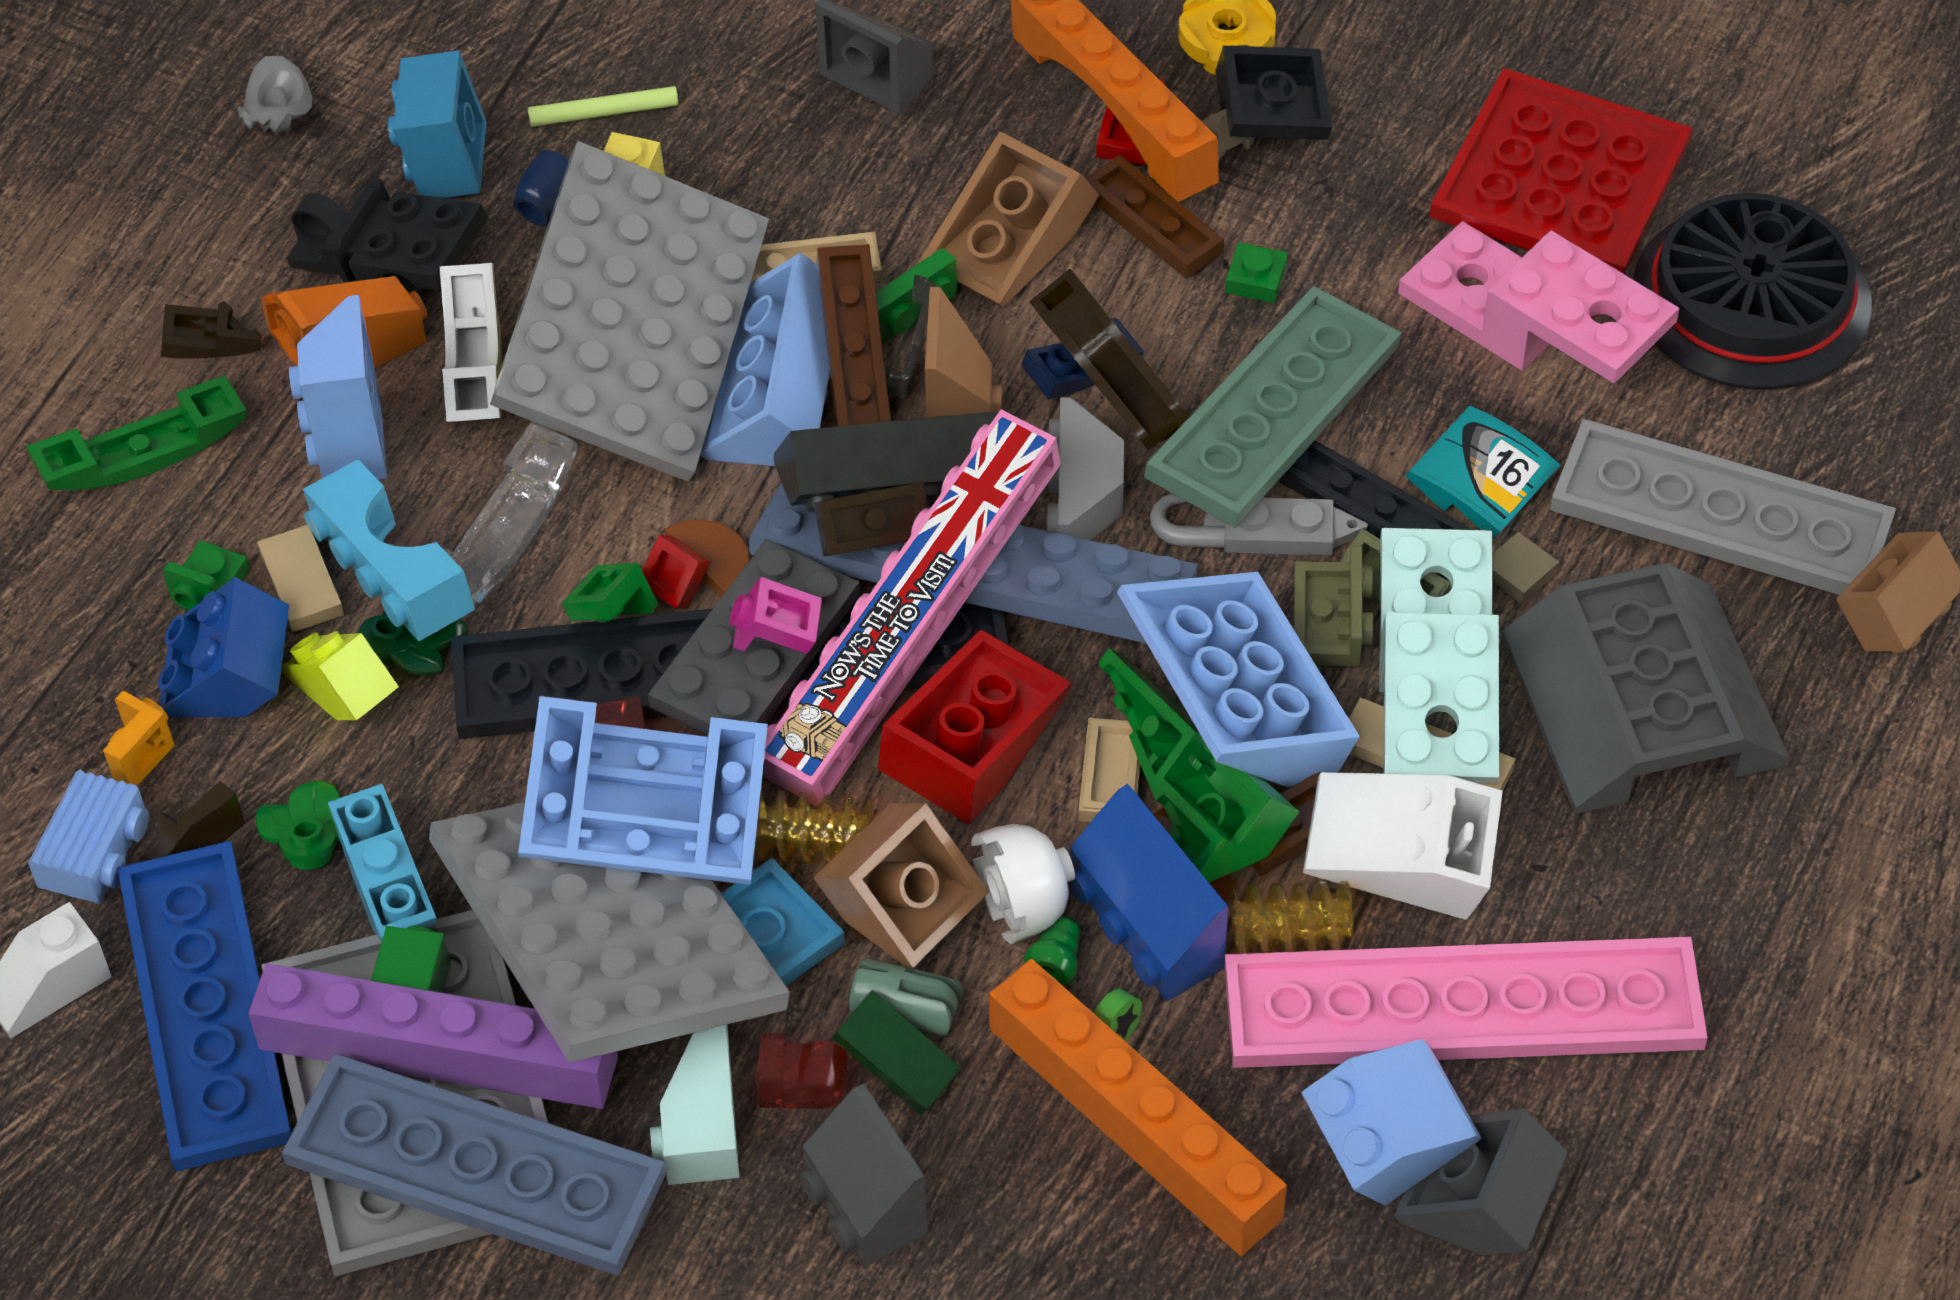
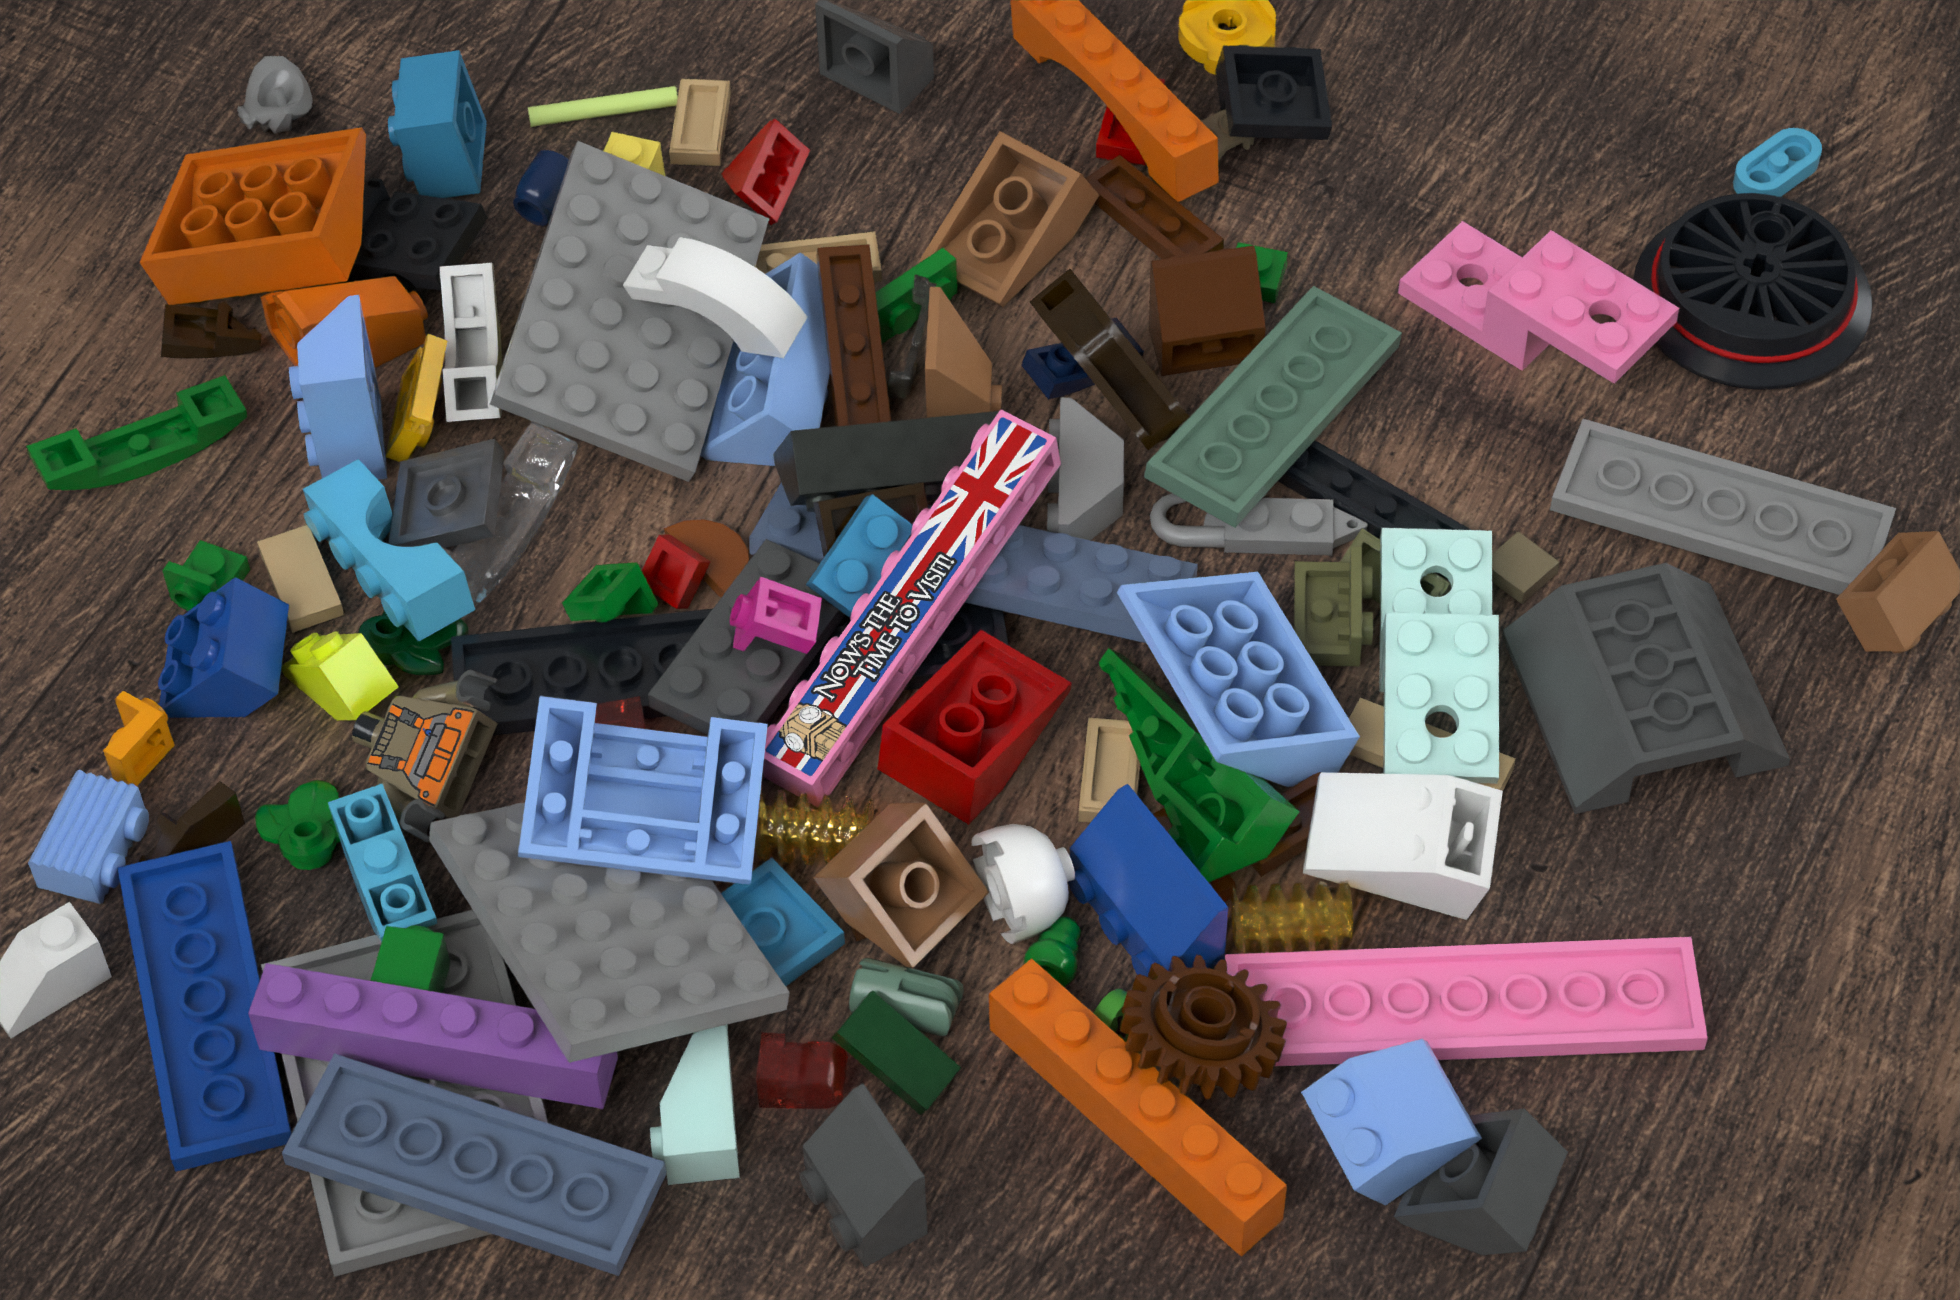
teal slope [1405,406,1560,540] -> none
red plate [1430,68,1693,275] -> none
none -> orange slope [139,127,366,305]
none -> torso [352,669,498,843]
none -> yellow plate [385,334,448,462]
none -> flat silver plate [389,439,505,548]
none -> white arch [623,237,808,358]
none -> tan tile [669,79,731,166]
none -> red slope [721,119,810,225]
none -> dark azure plate [806,494,913,617]
none -> reddish brown gear [1120,955,1287,1099]
none -> reddish brown slope [1149,246,1266,376]
none -> medium azure plate [1733,128,1822,197]

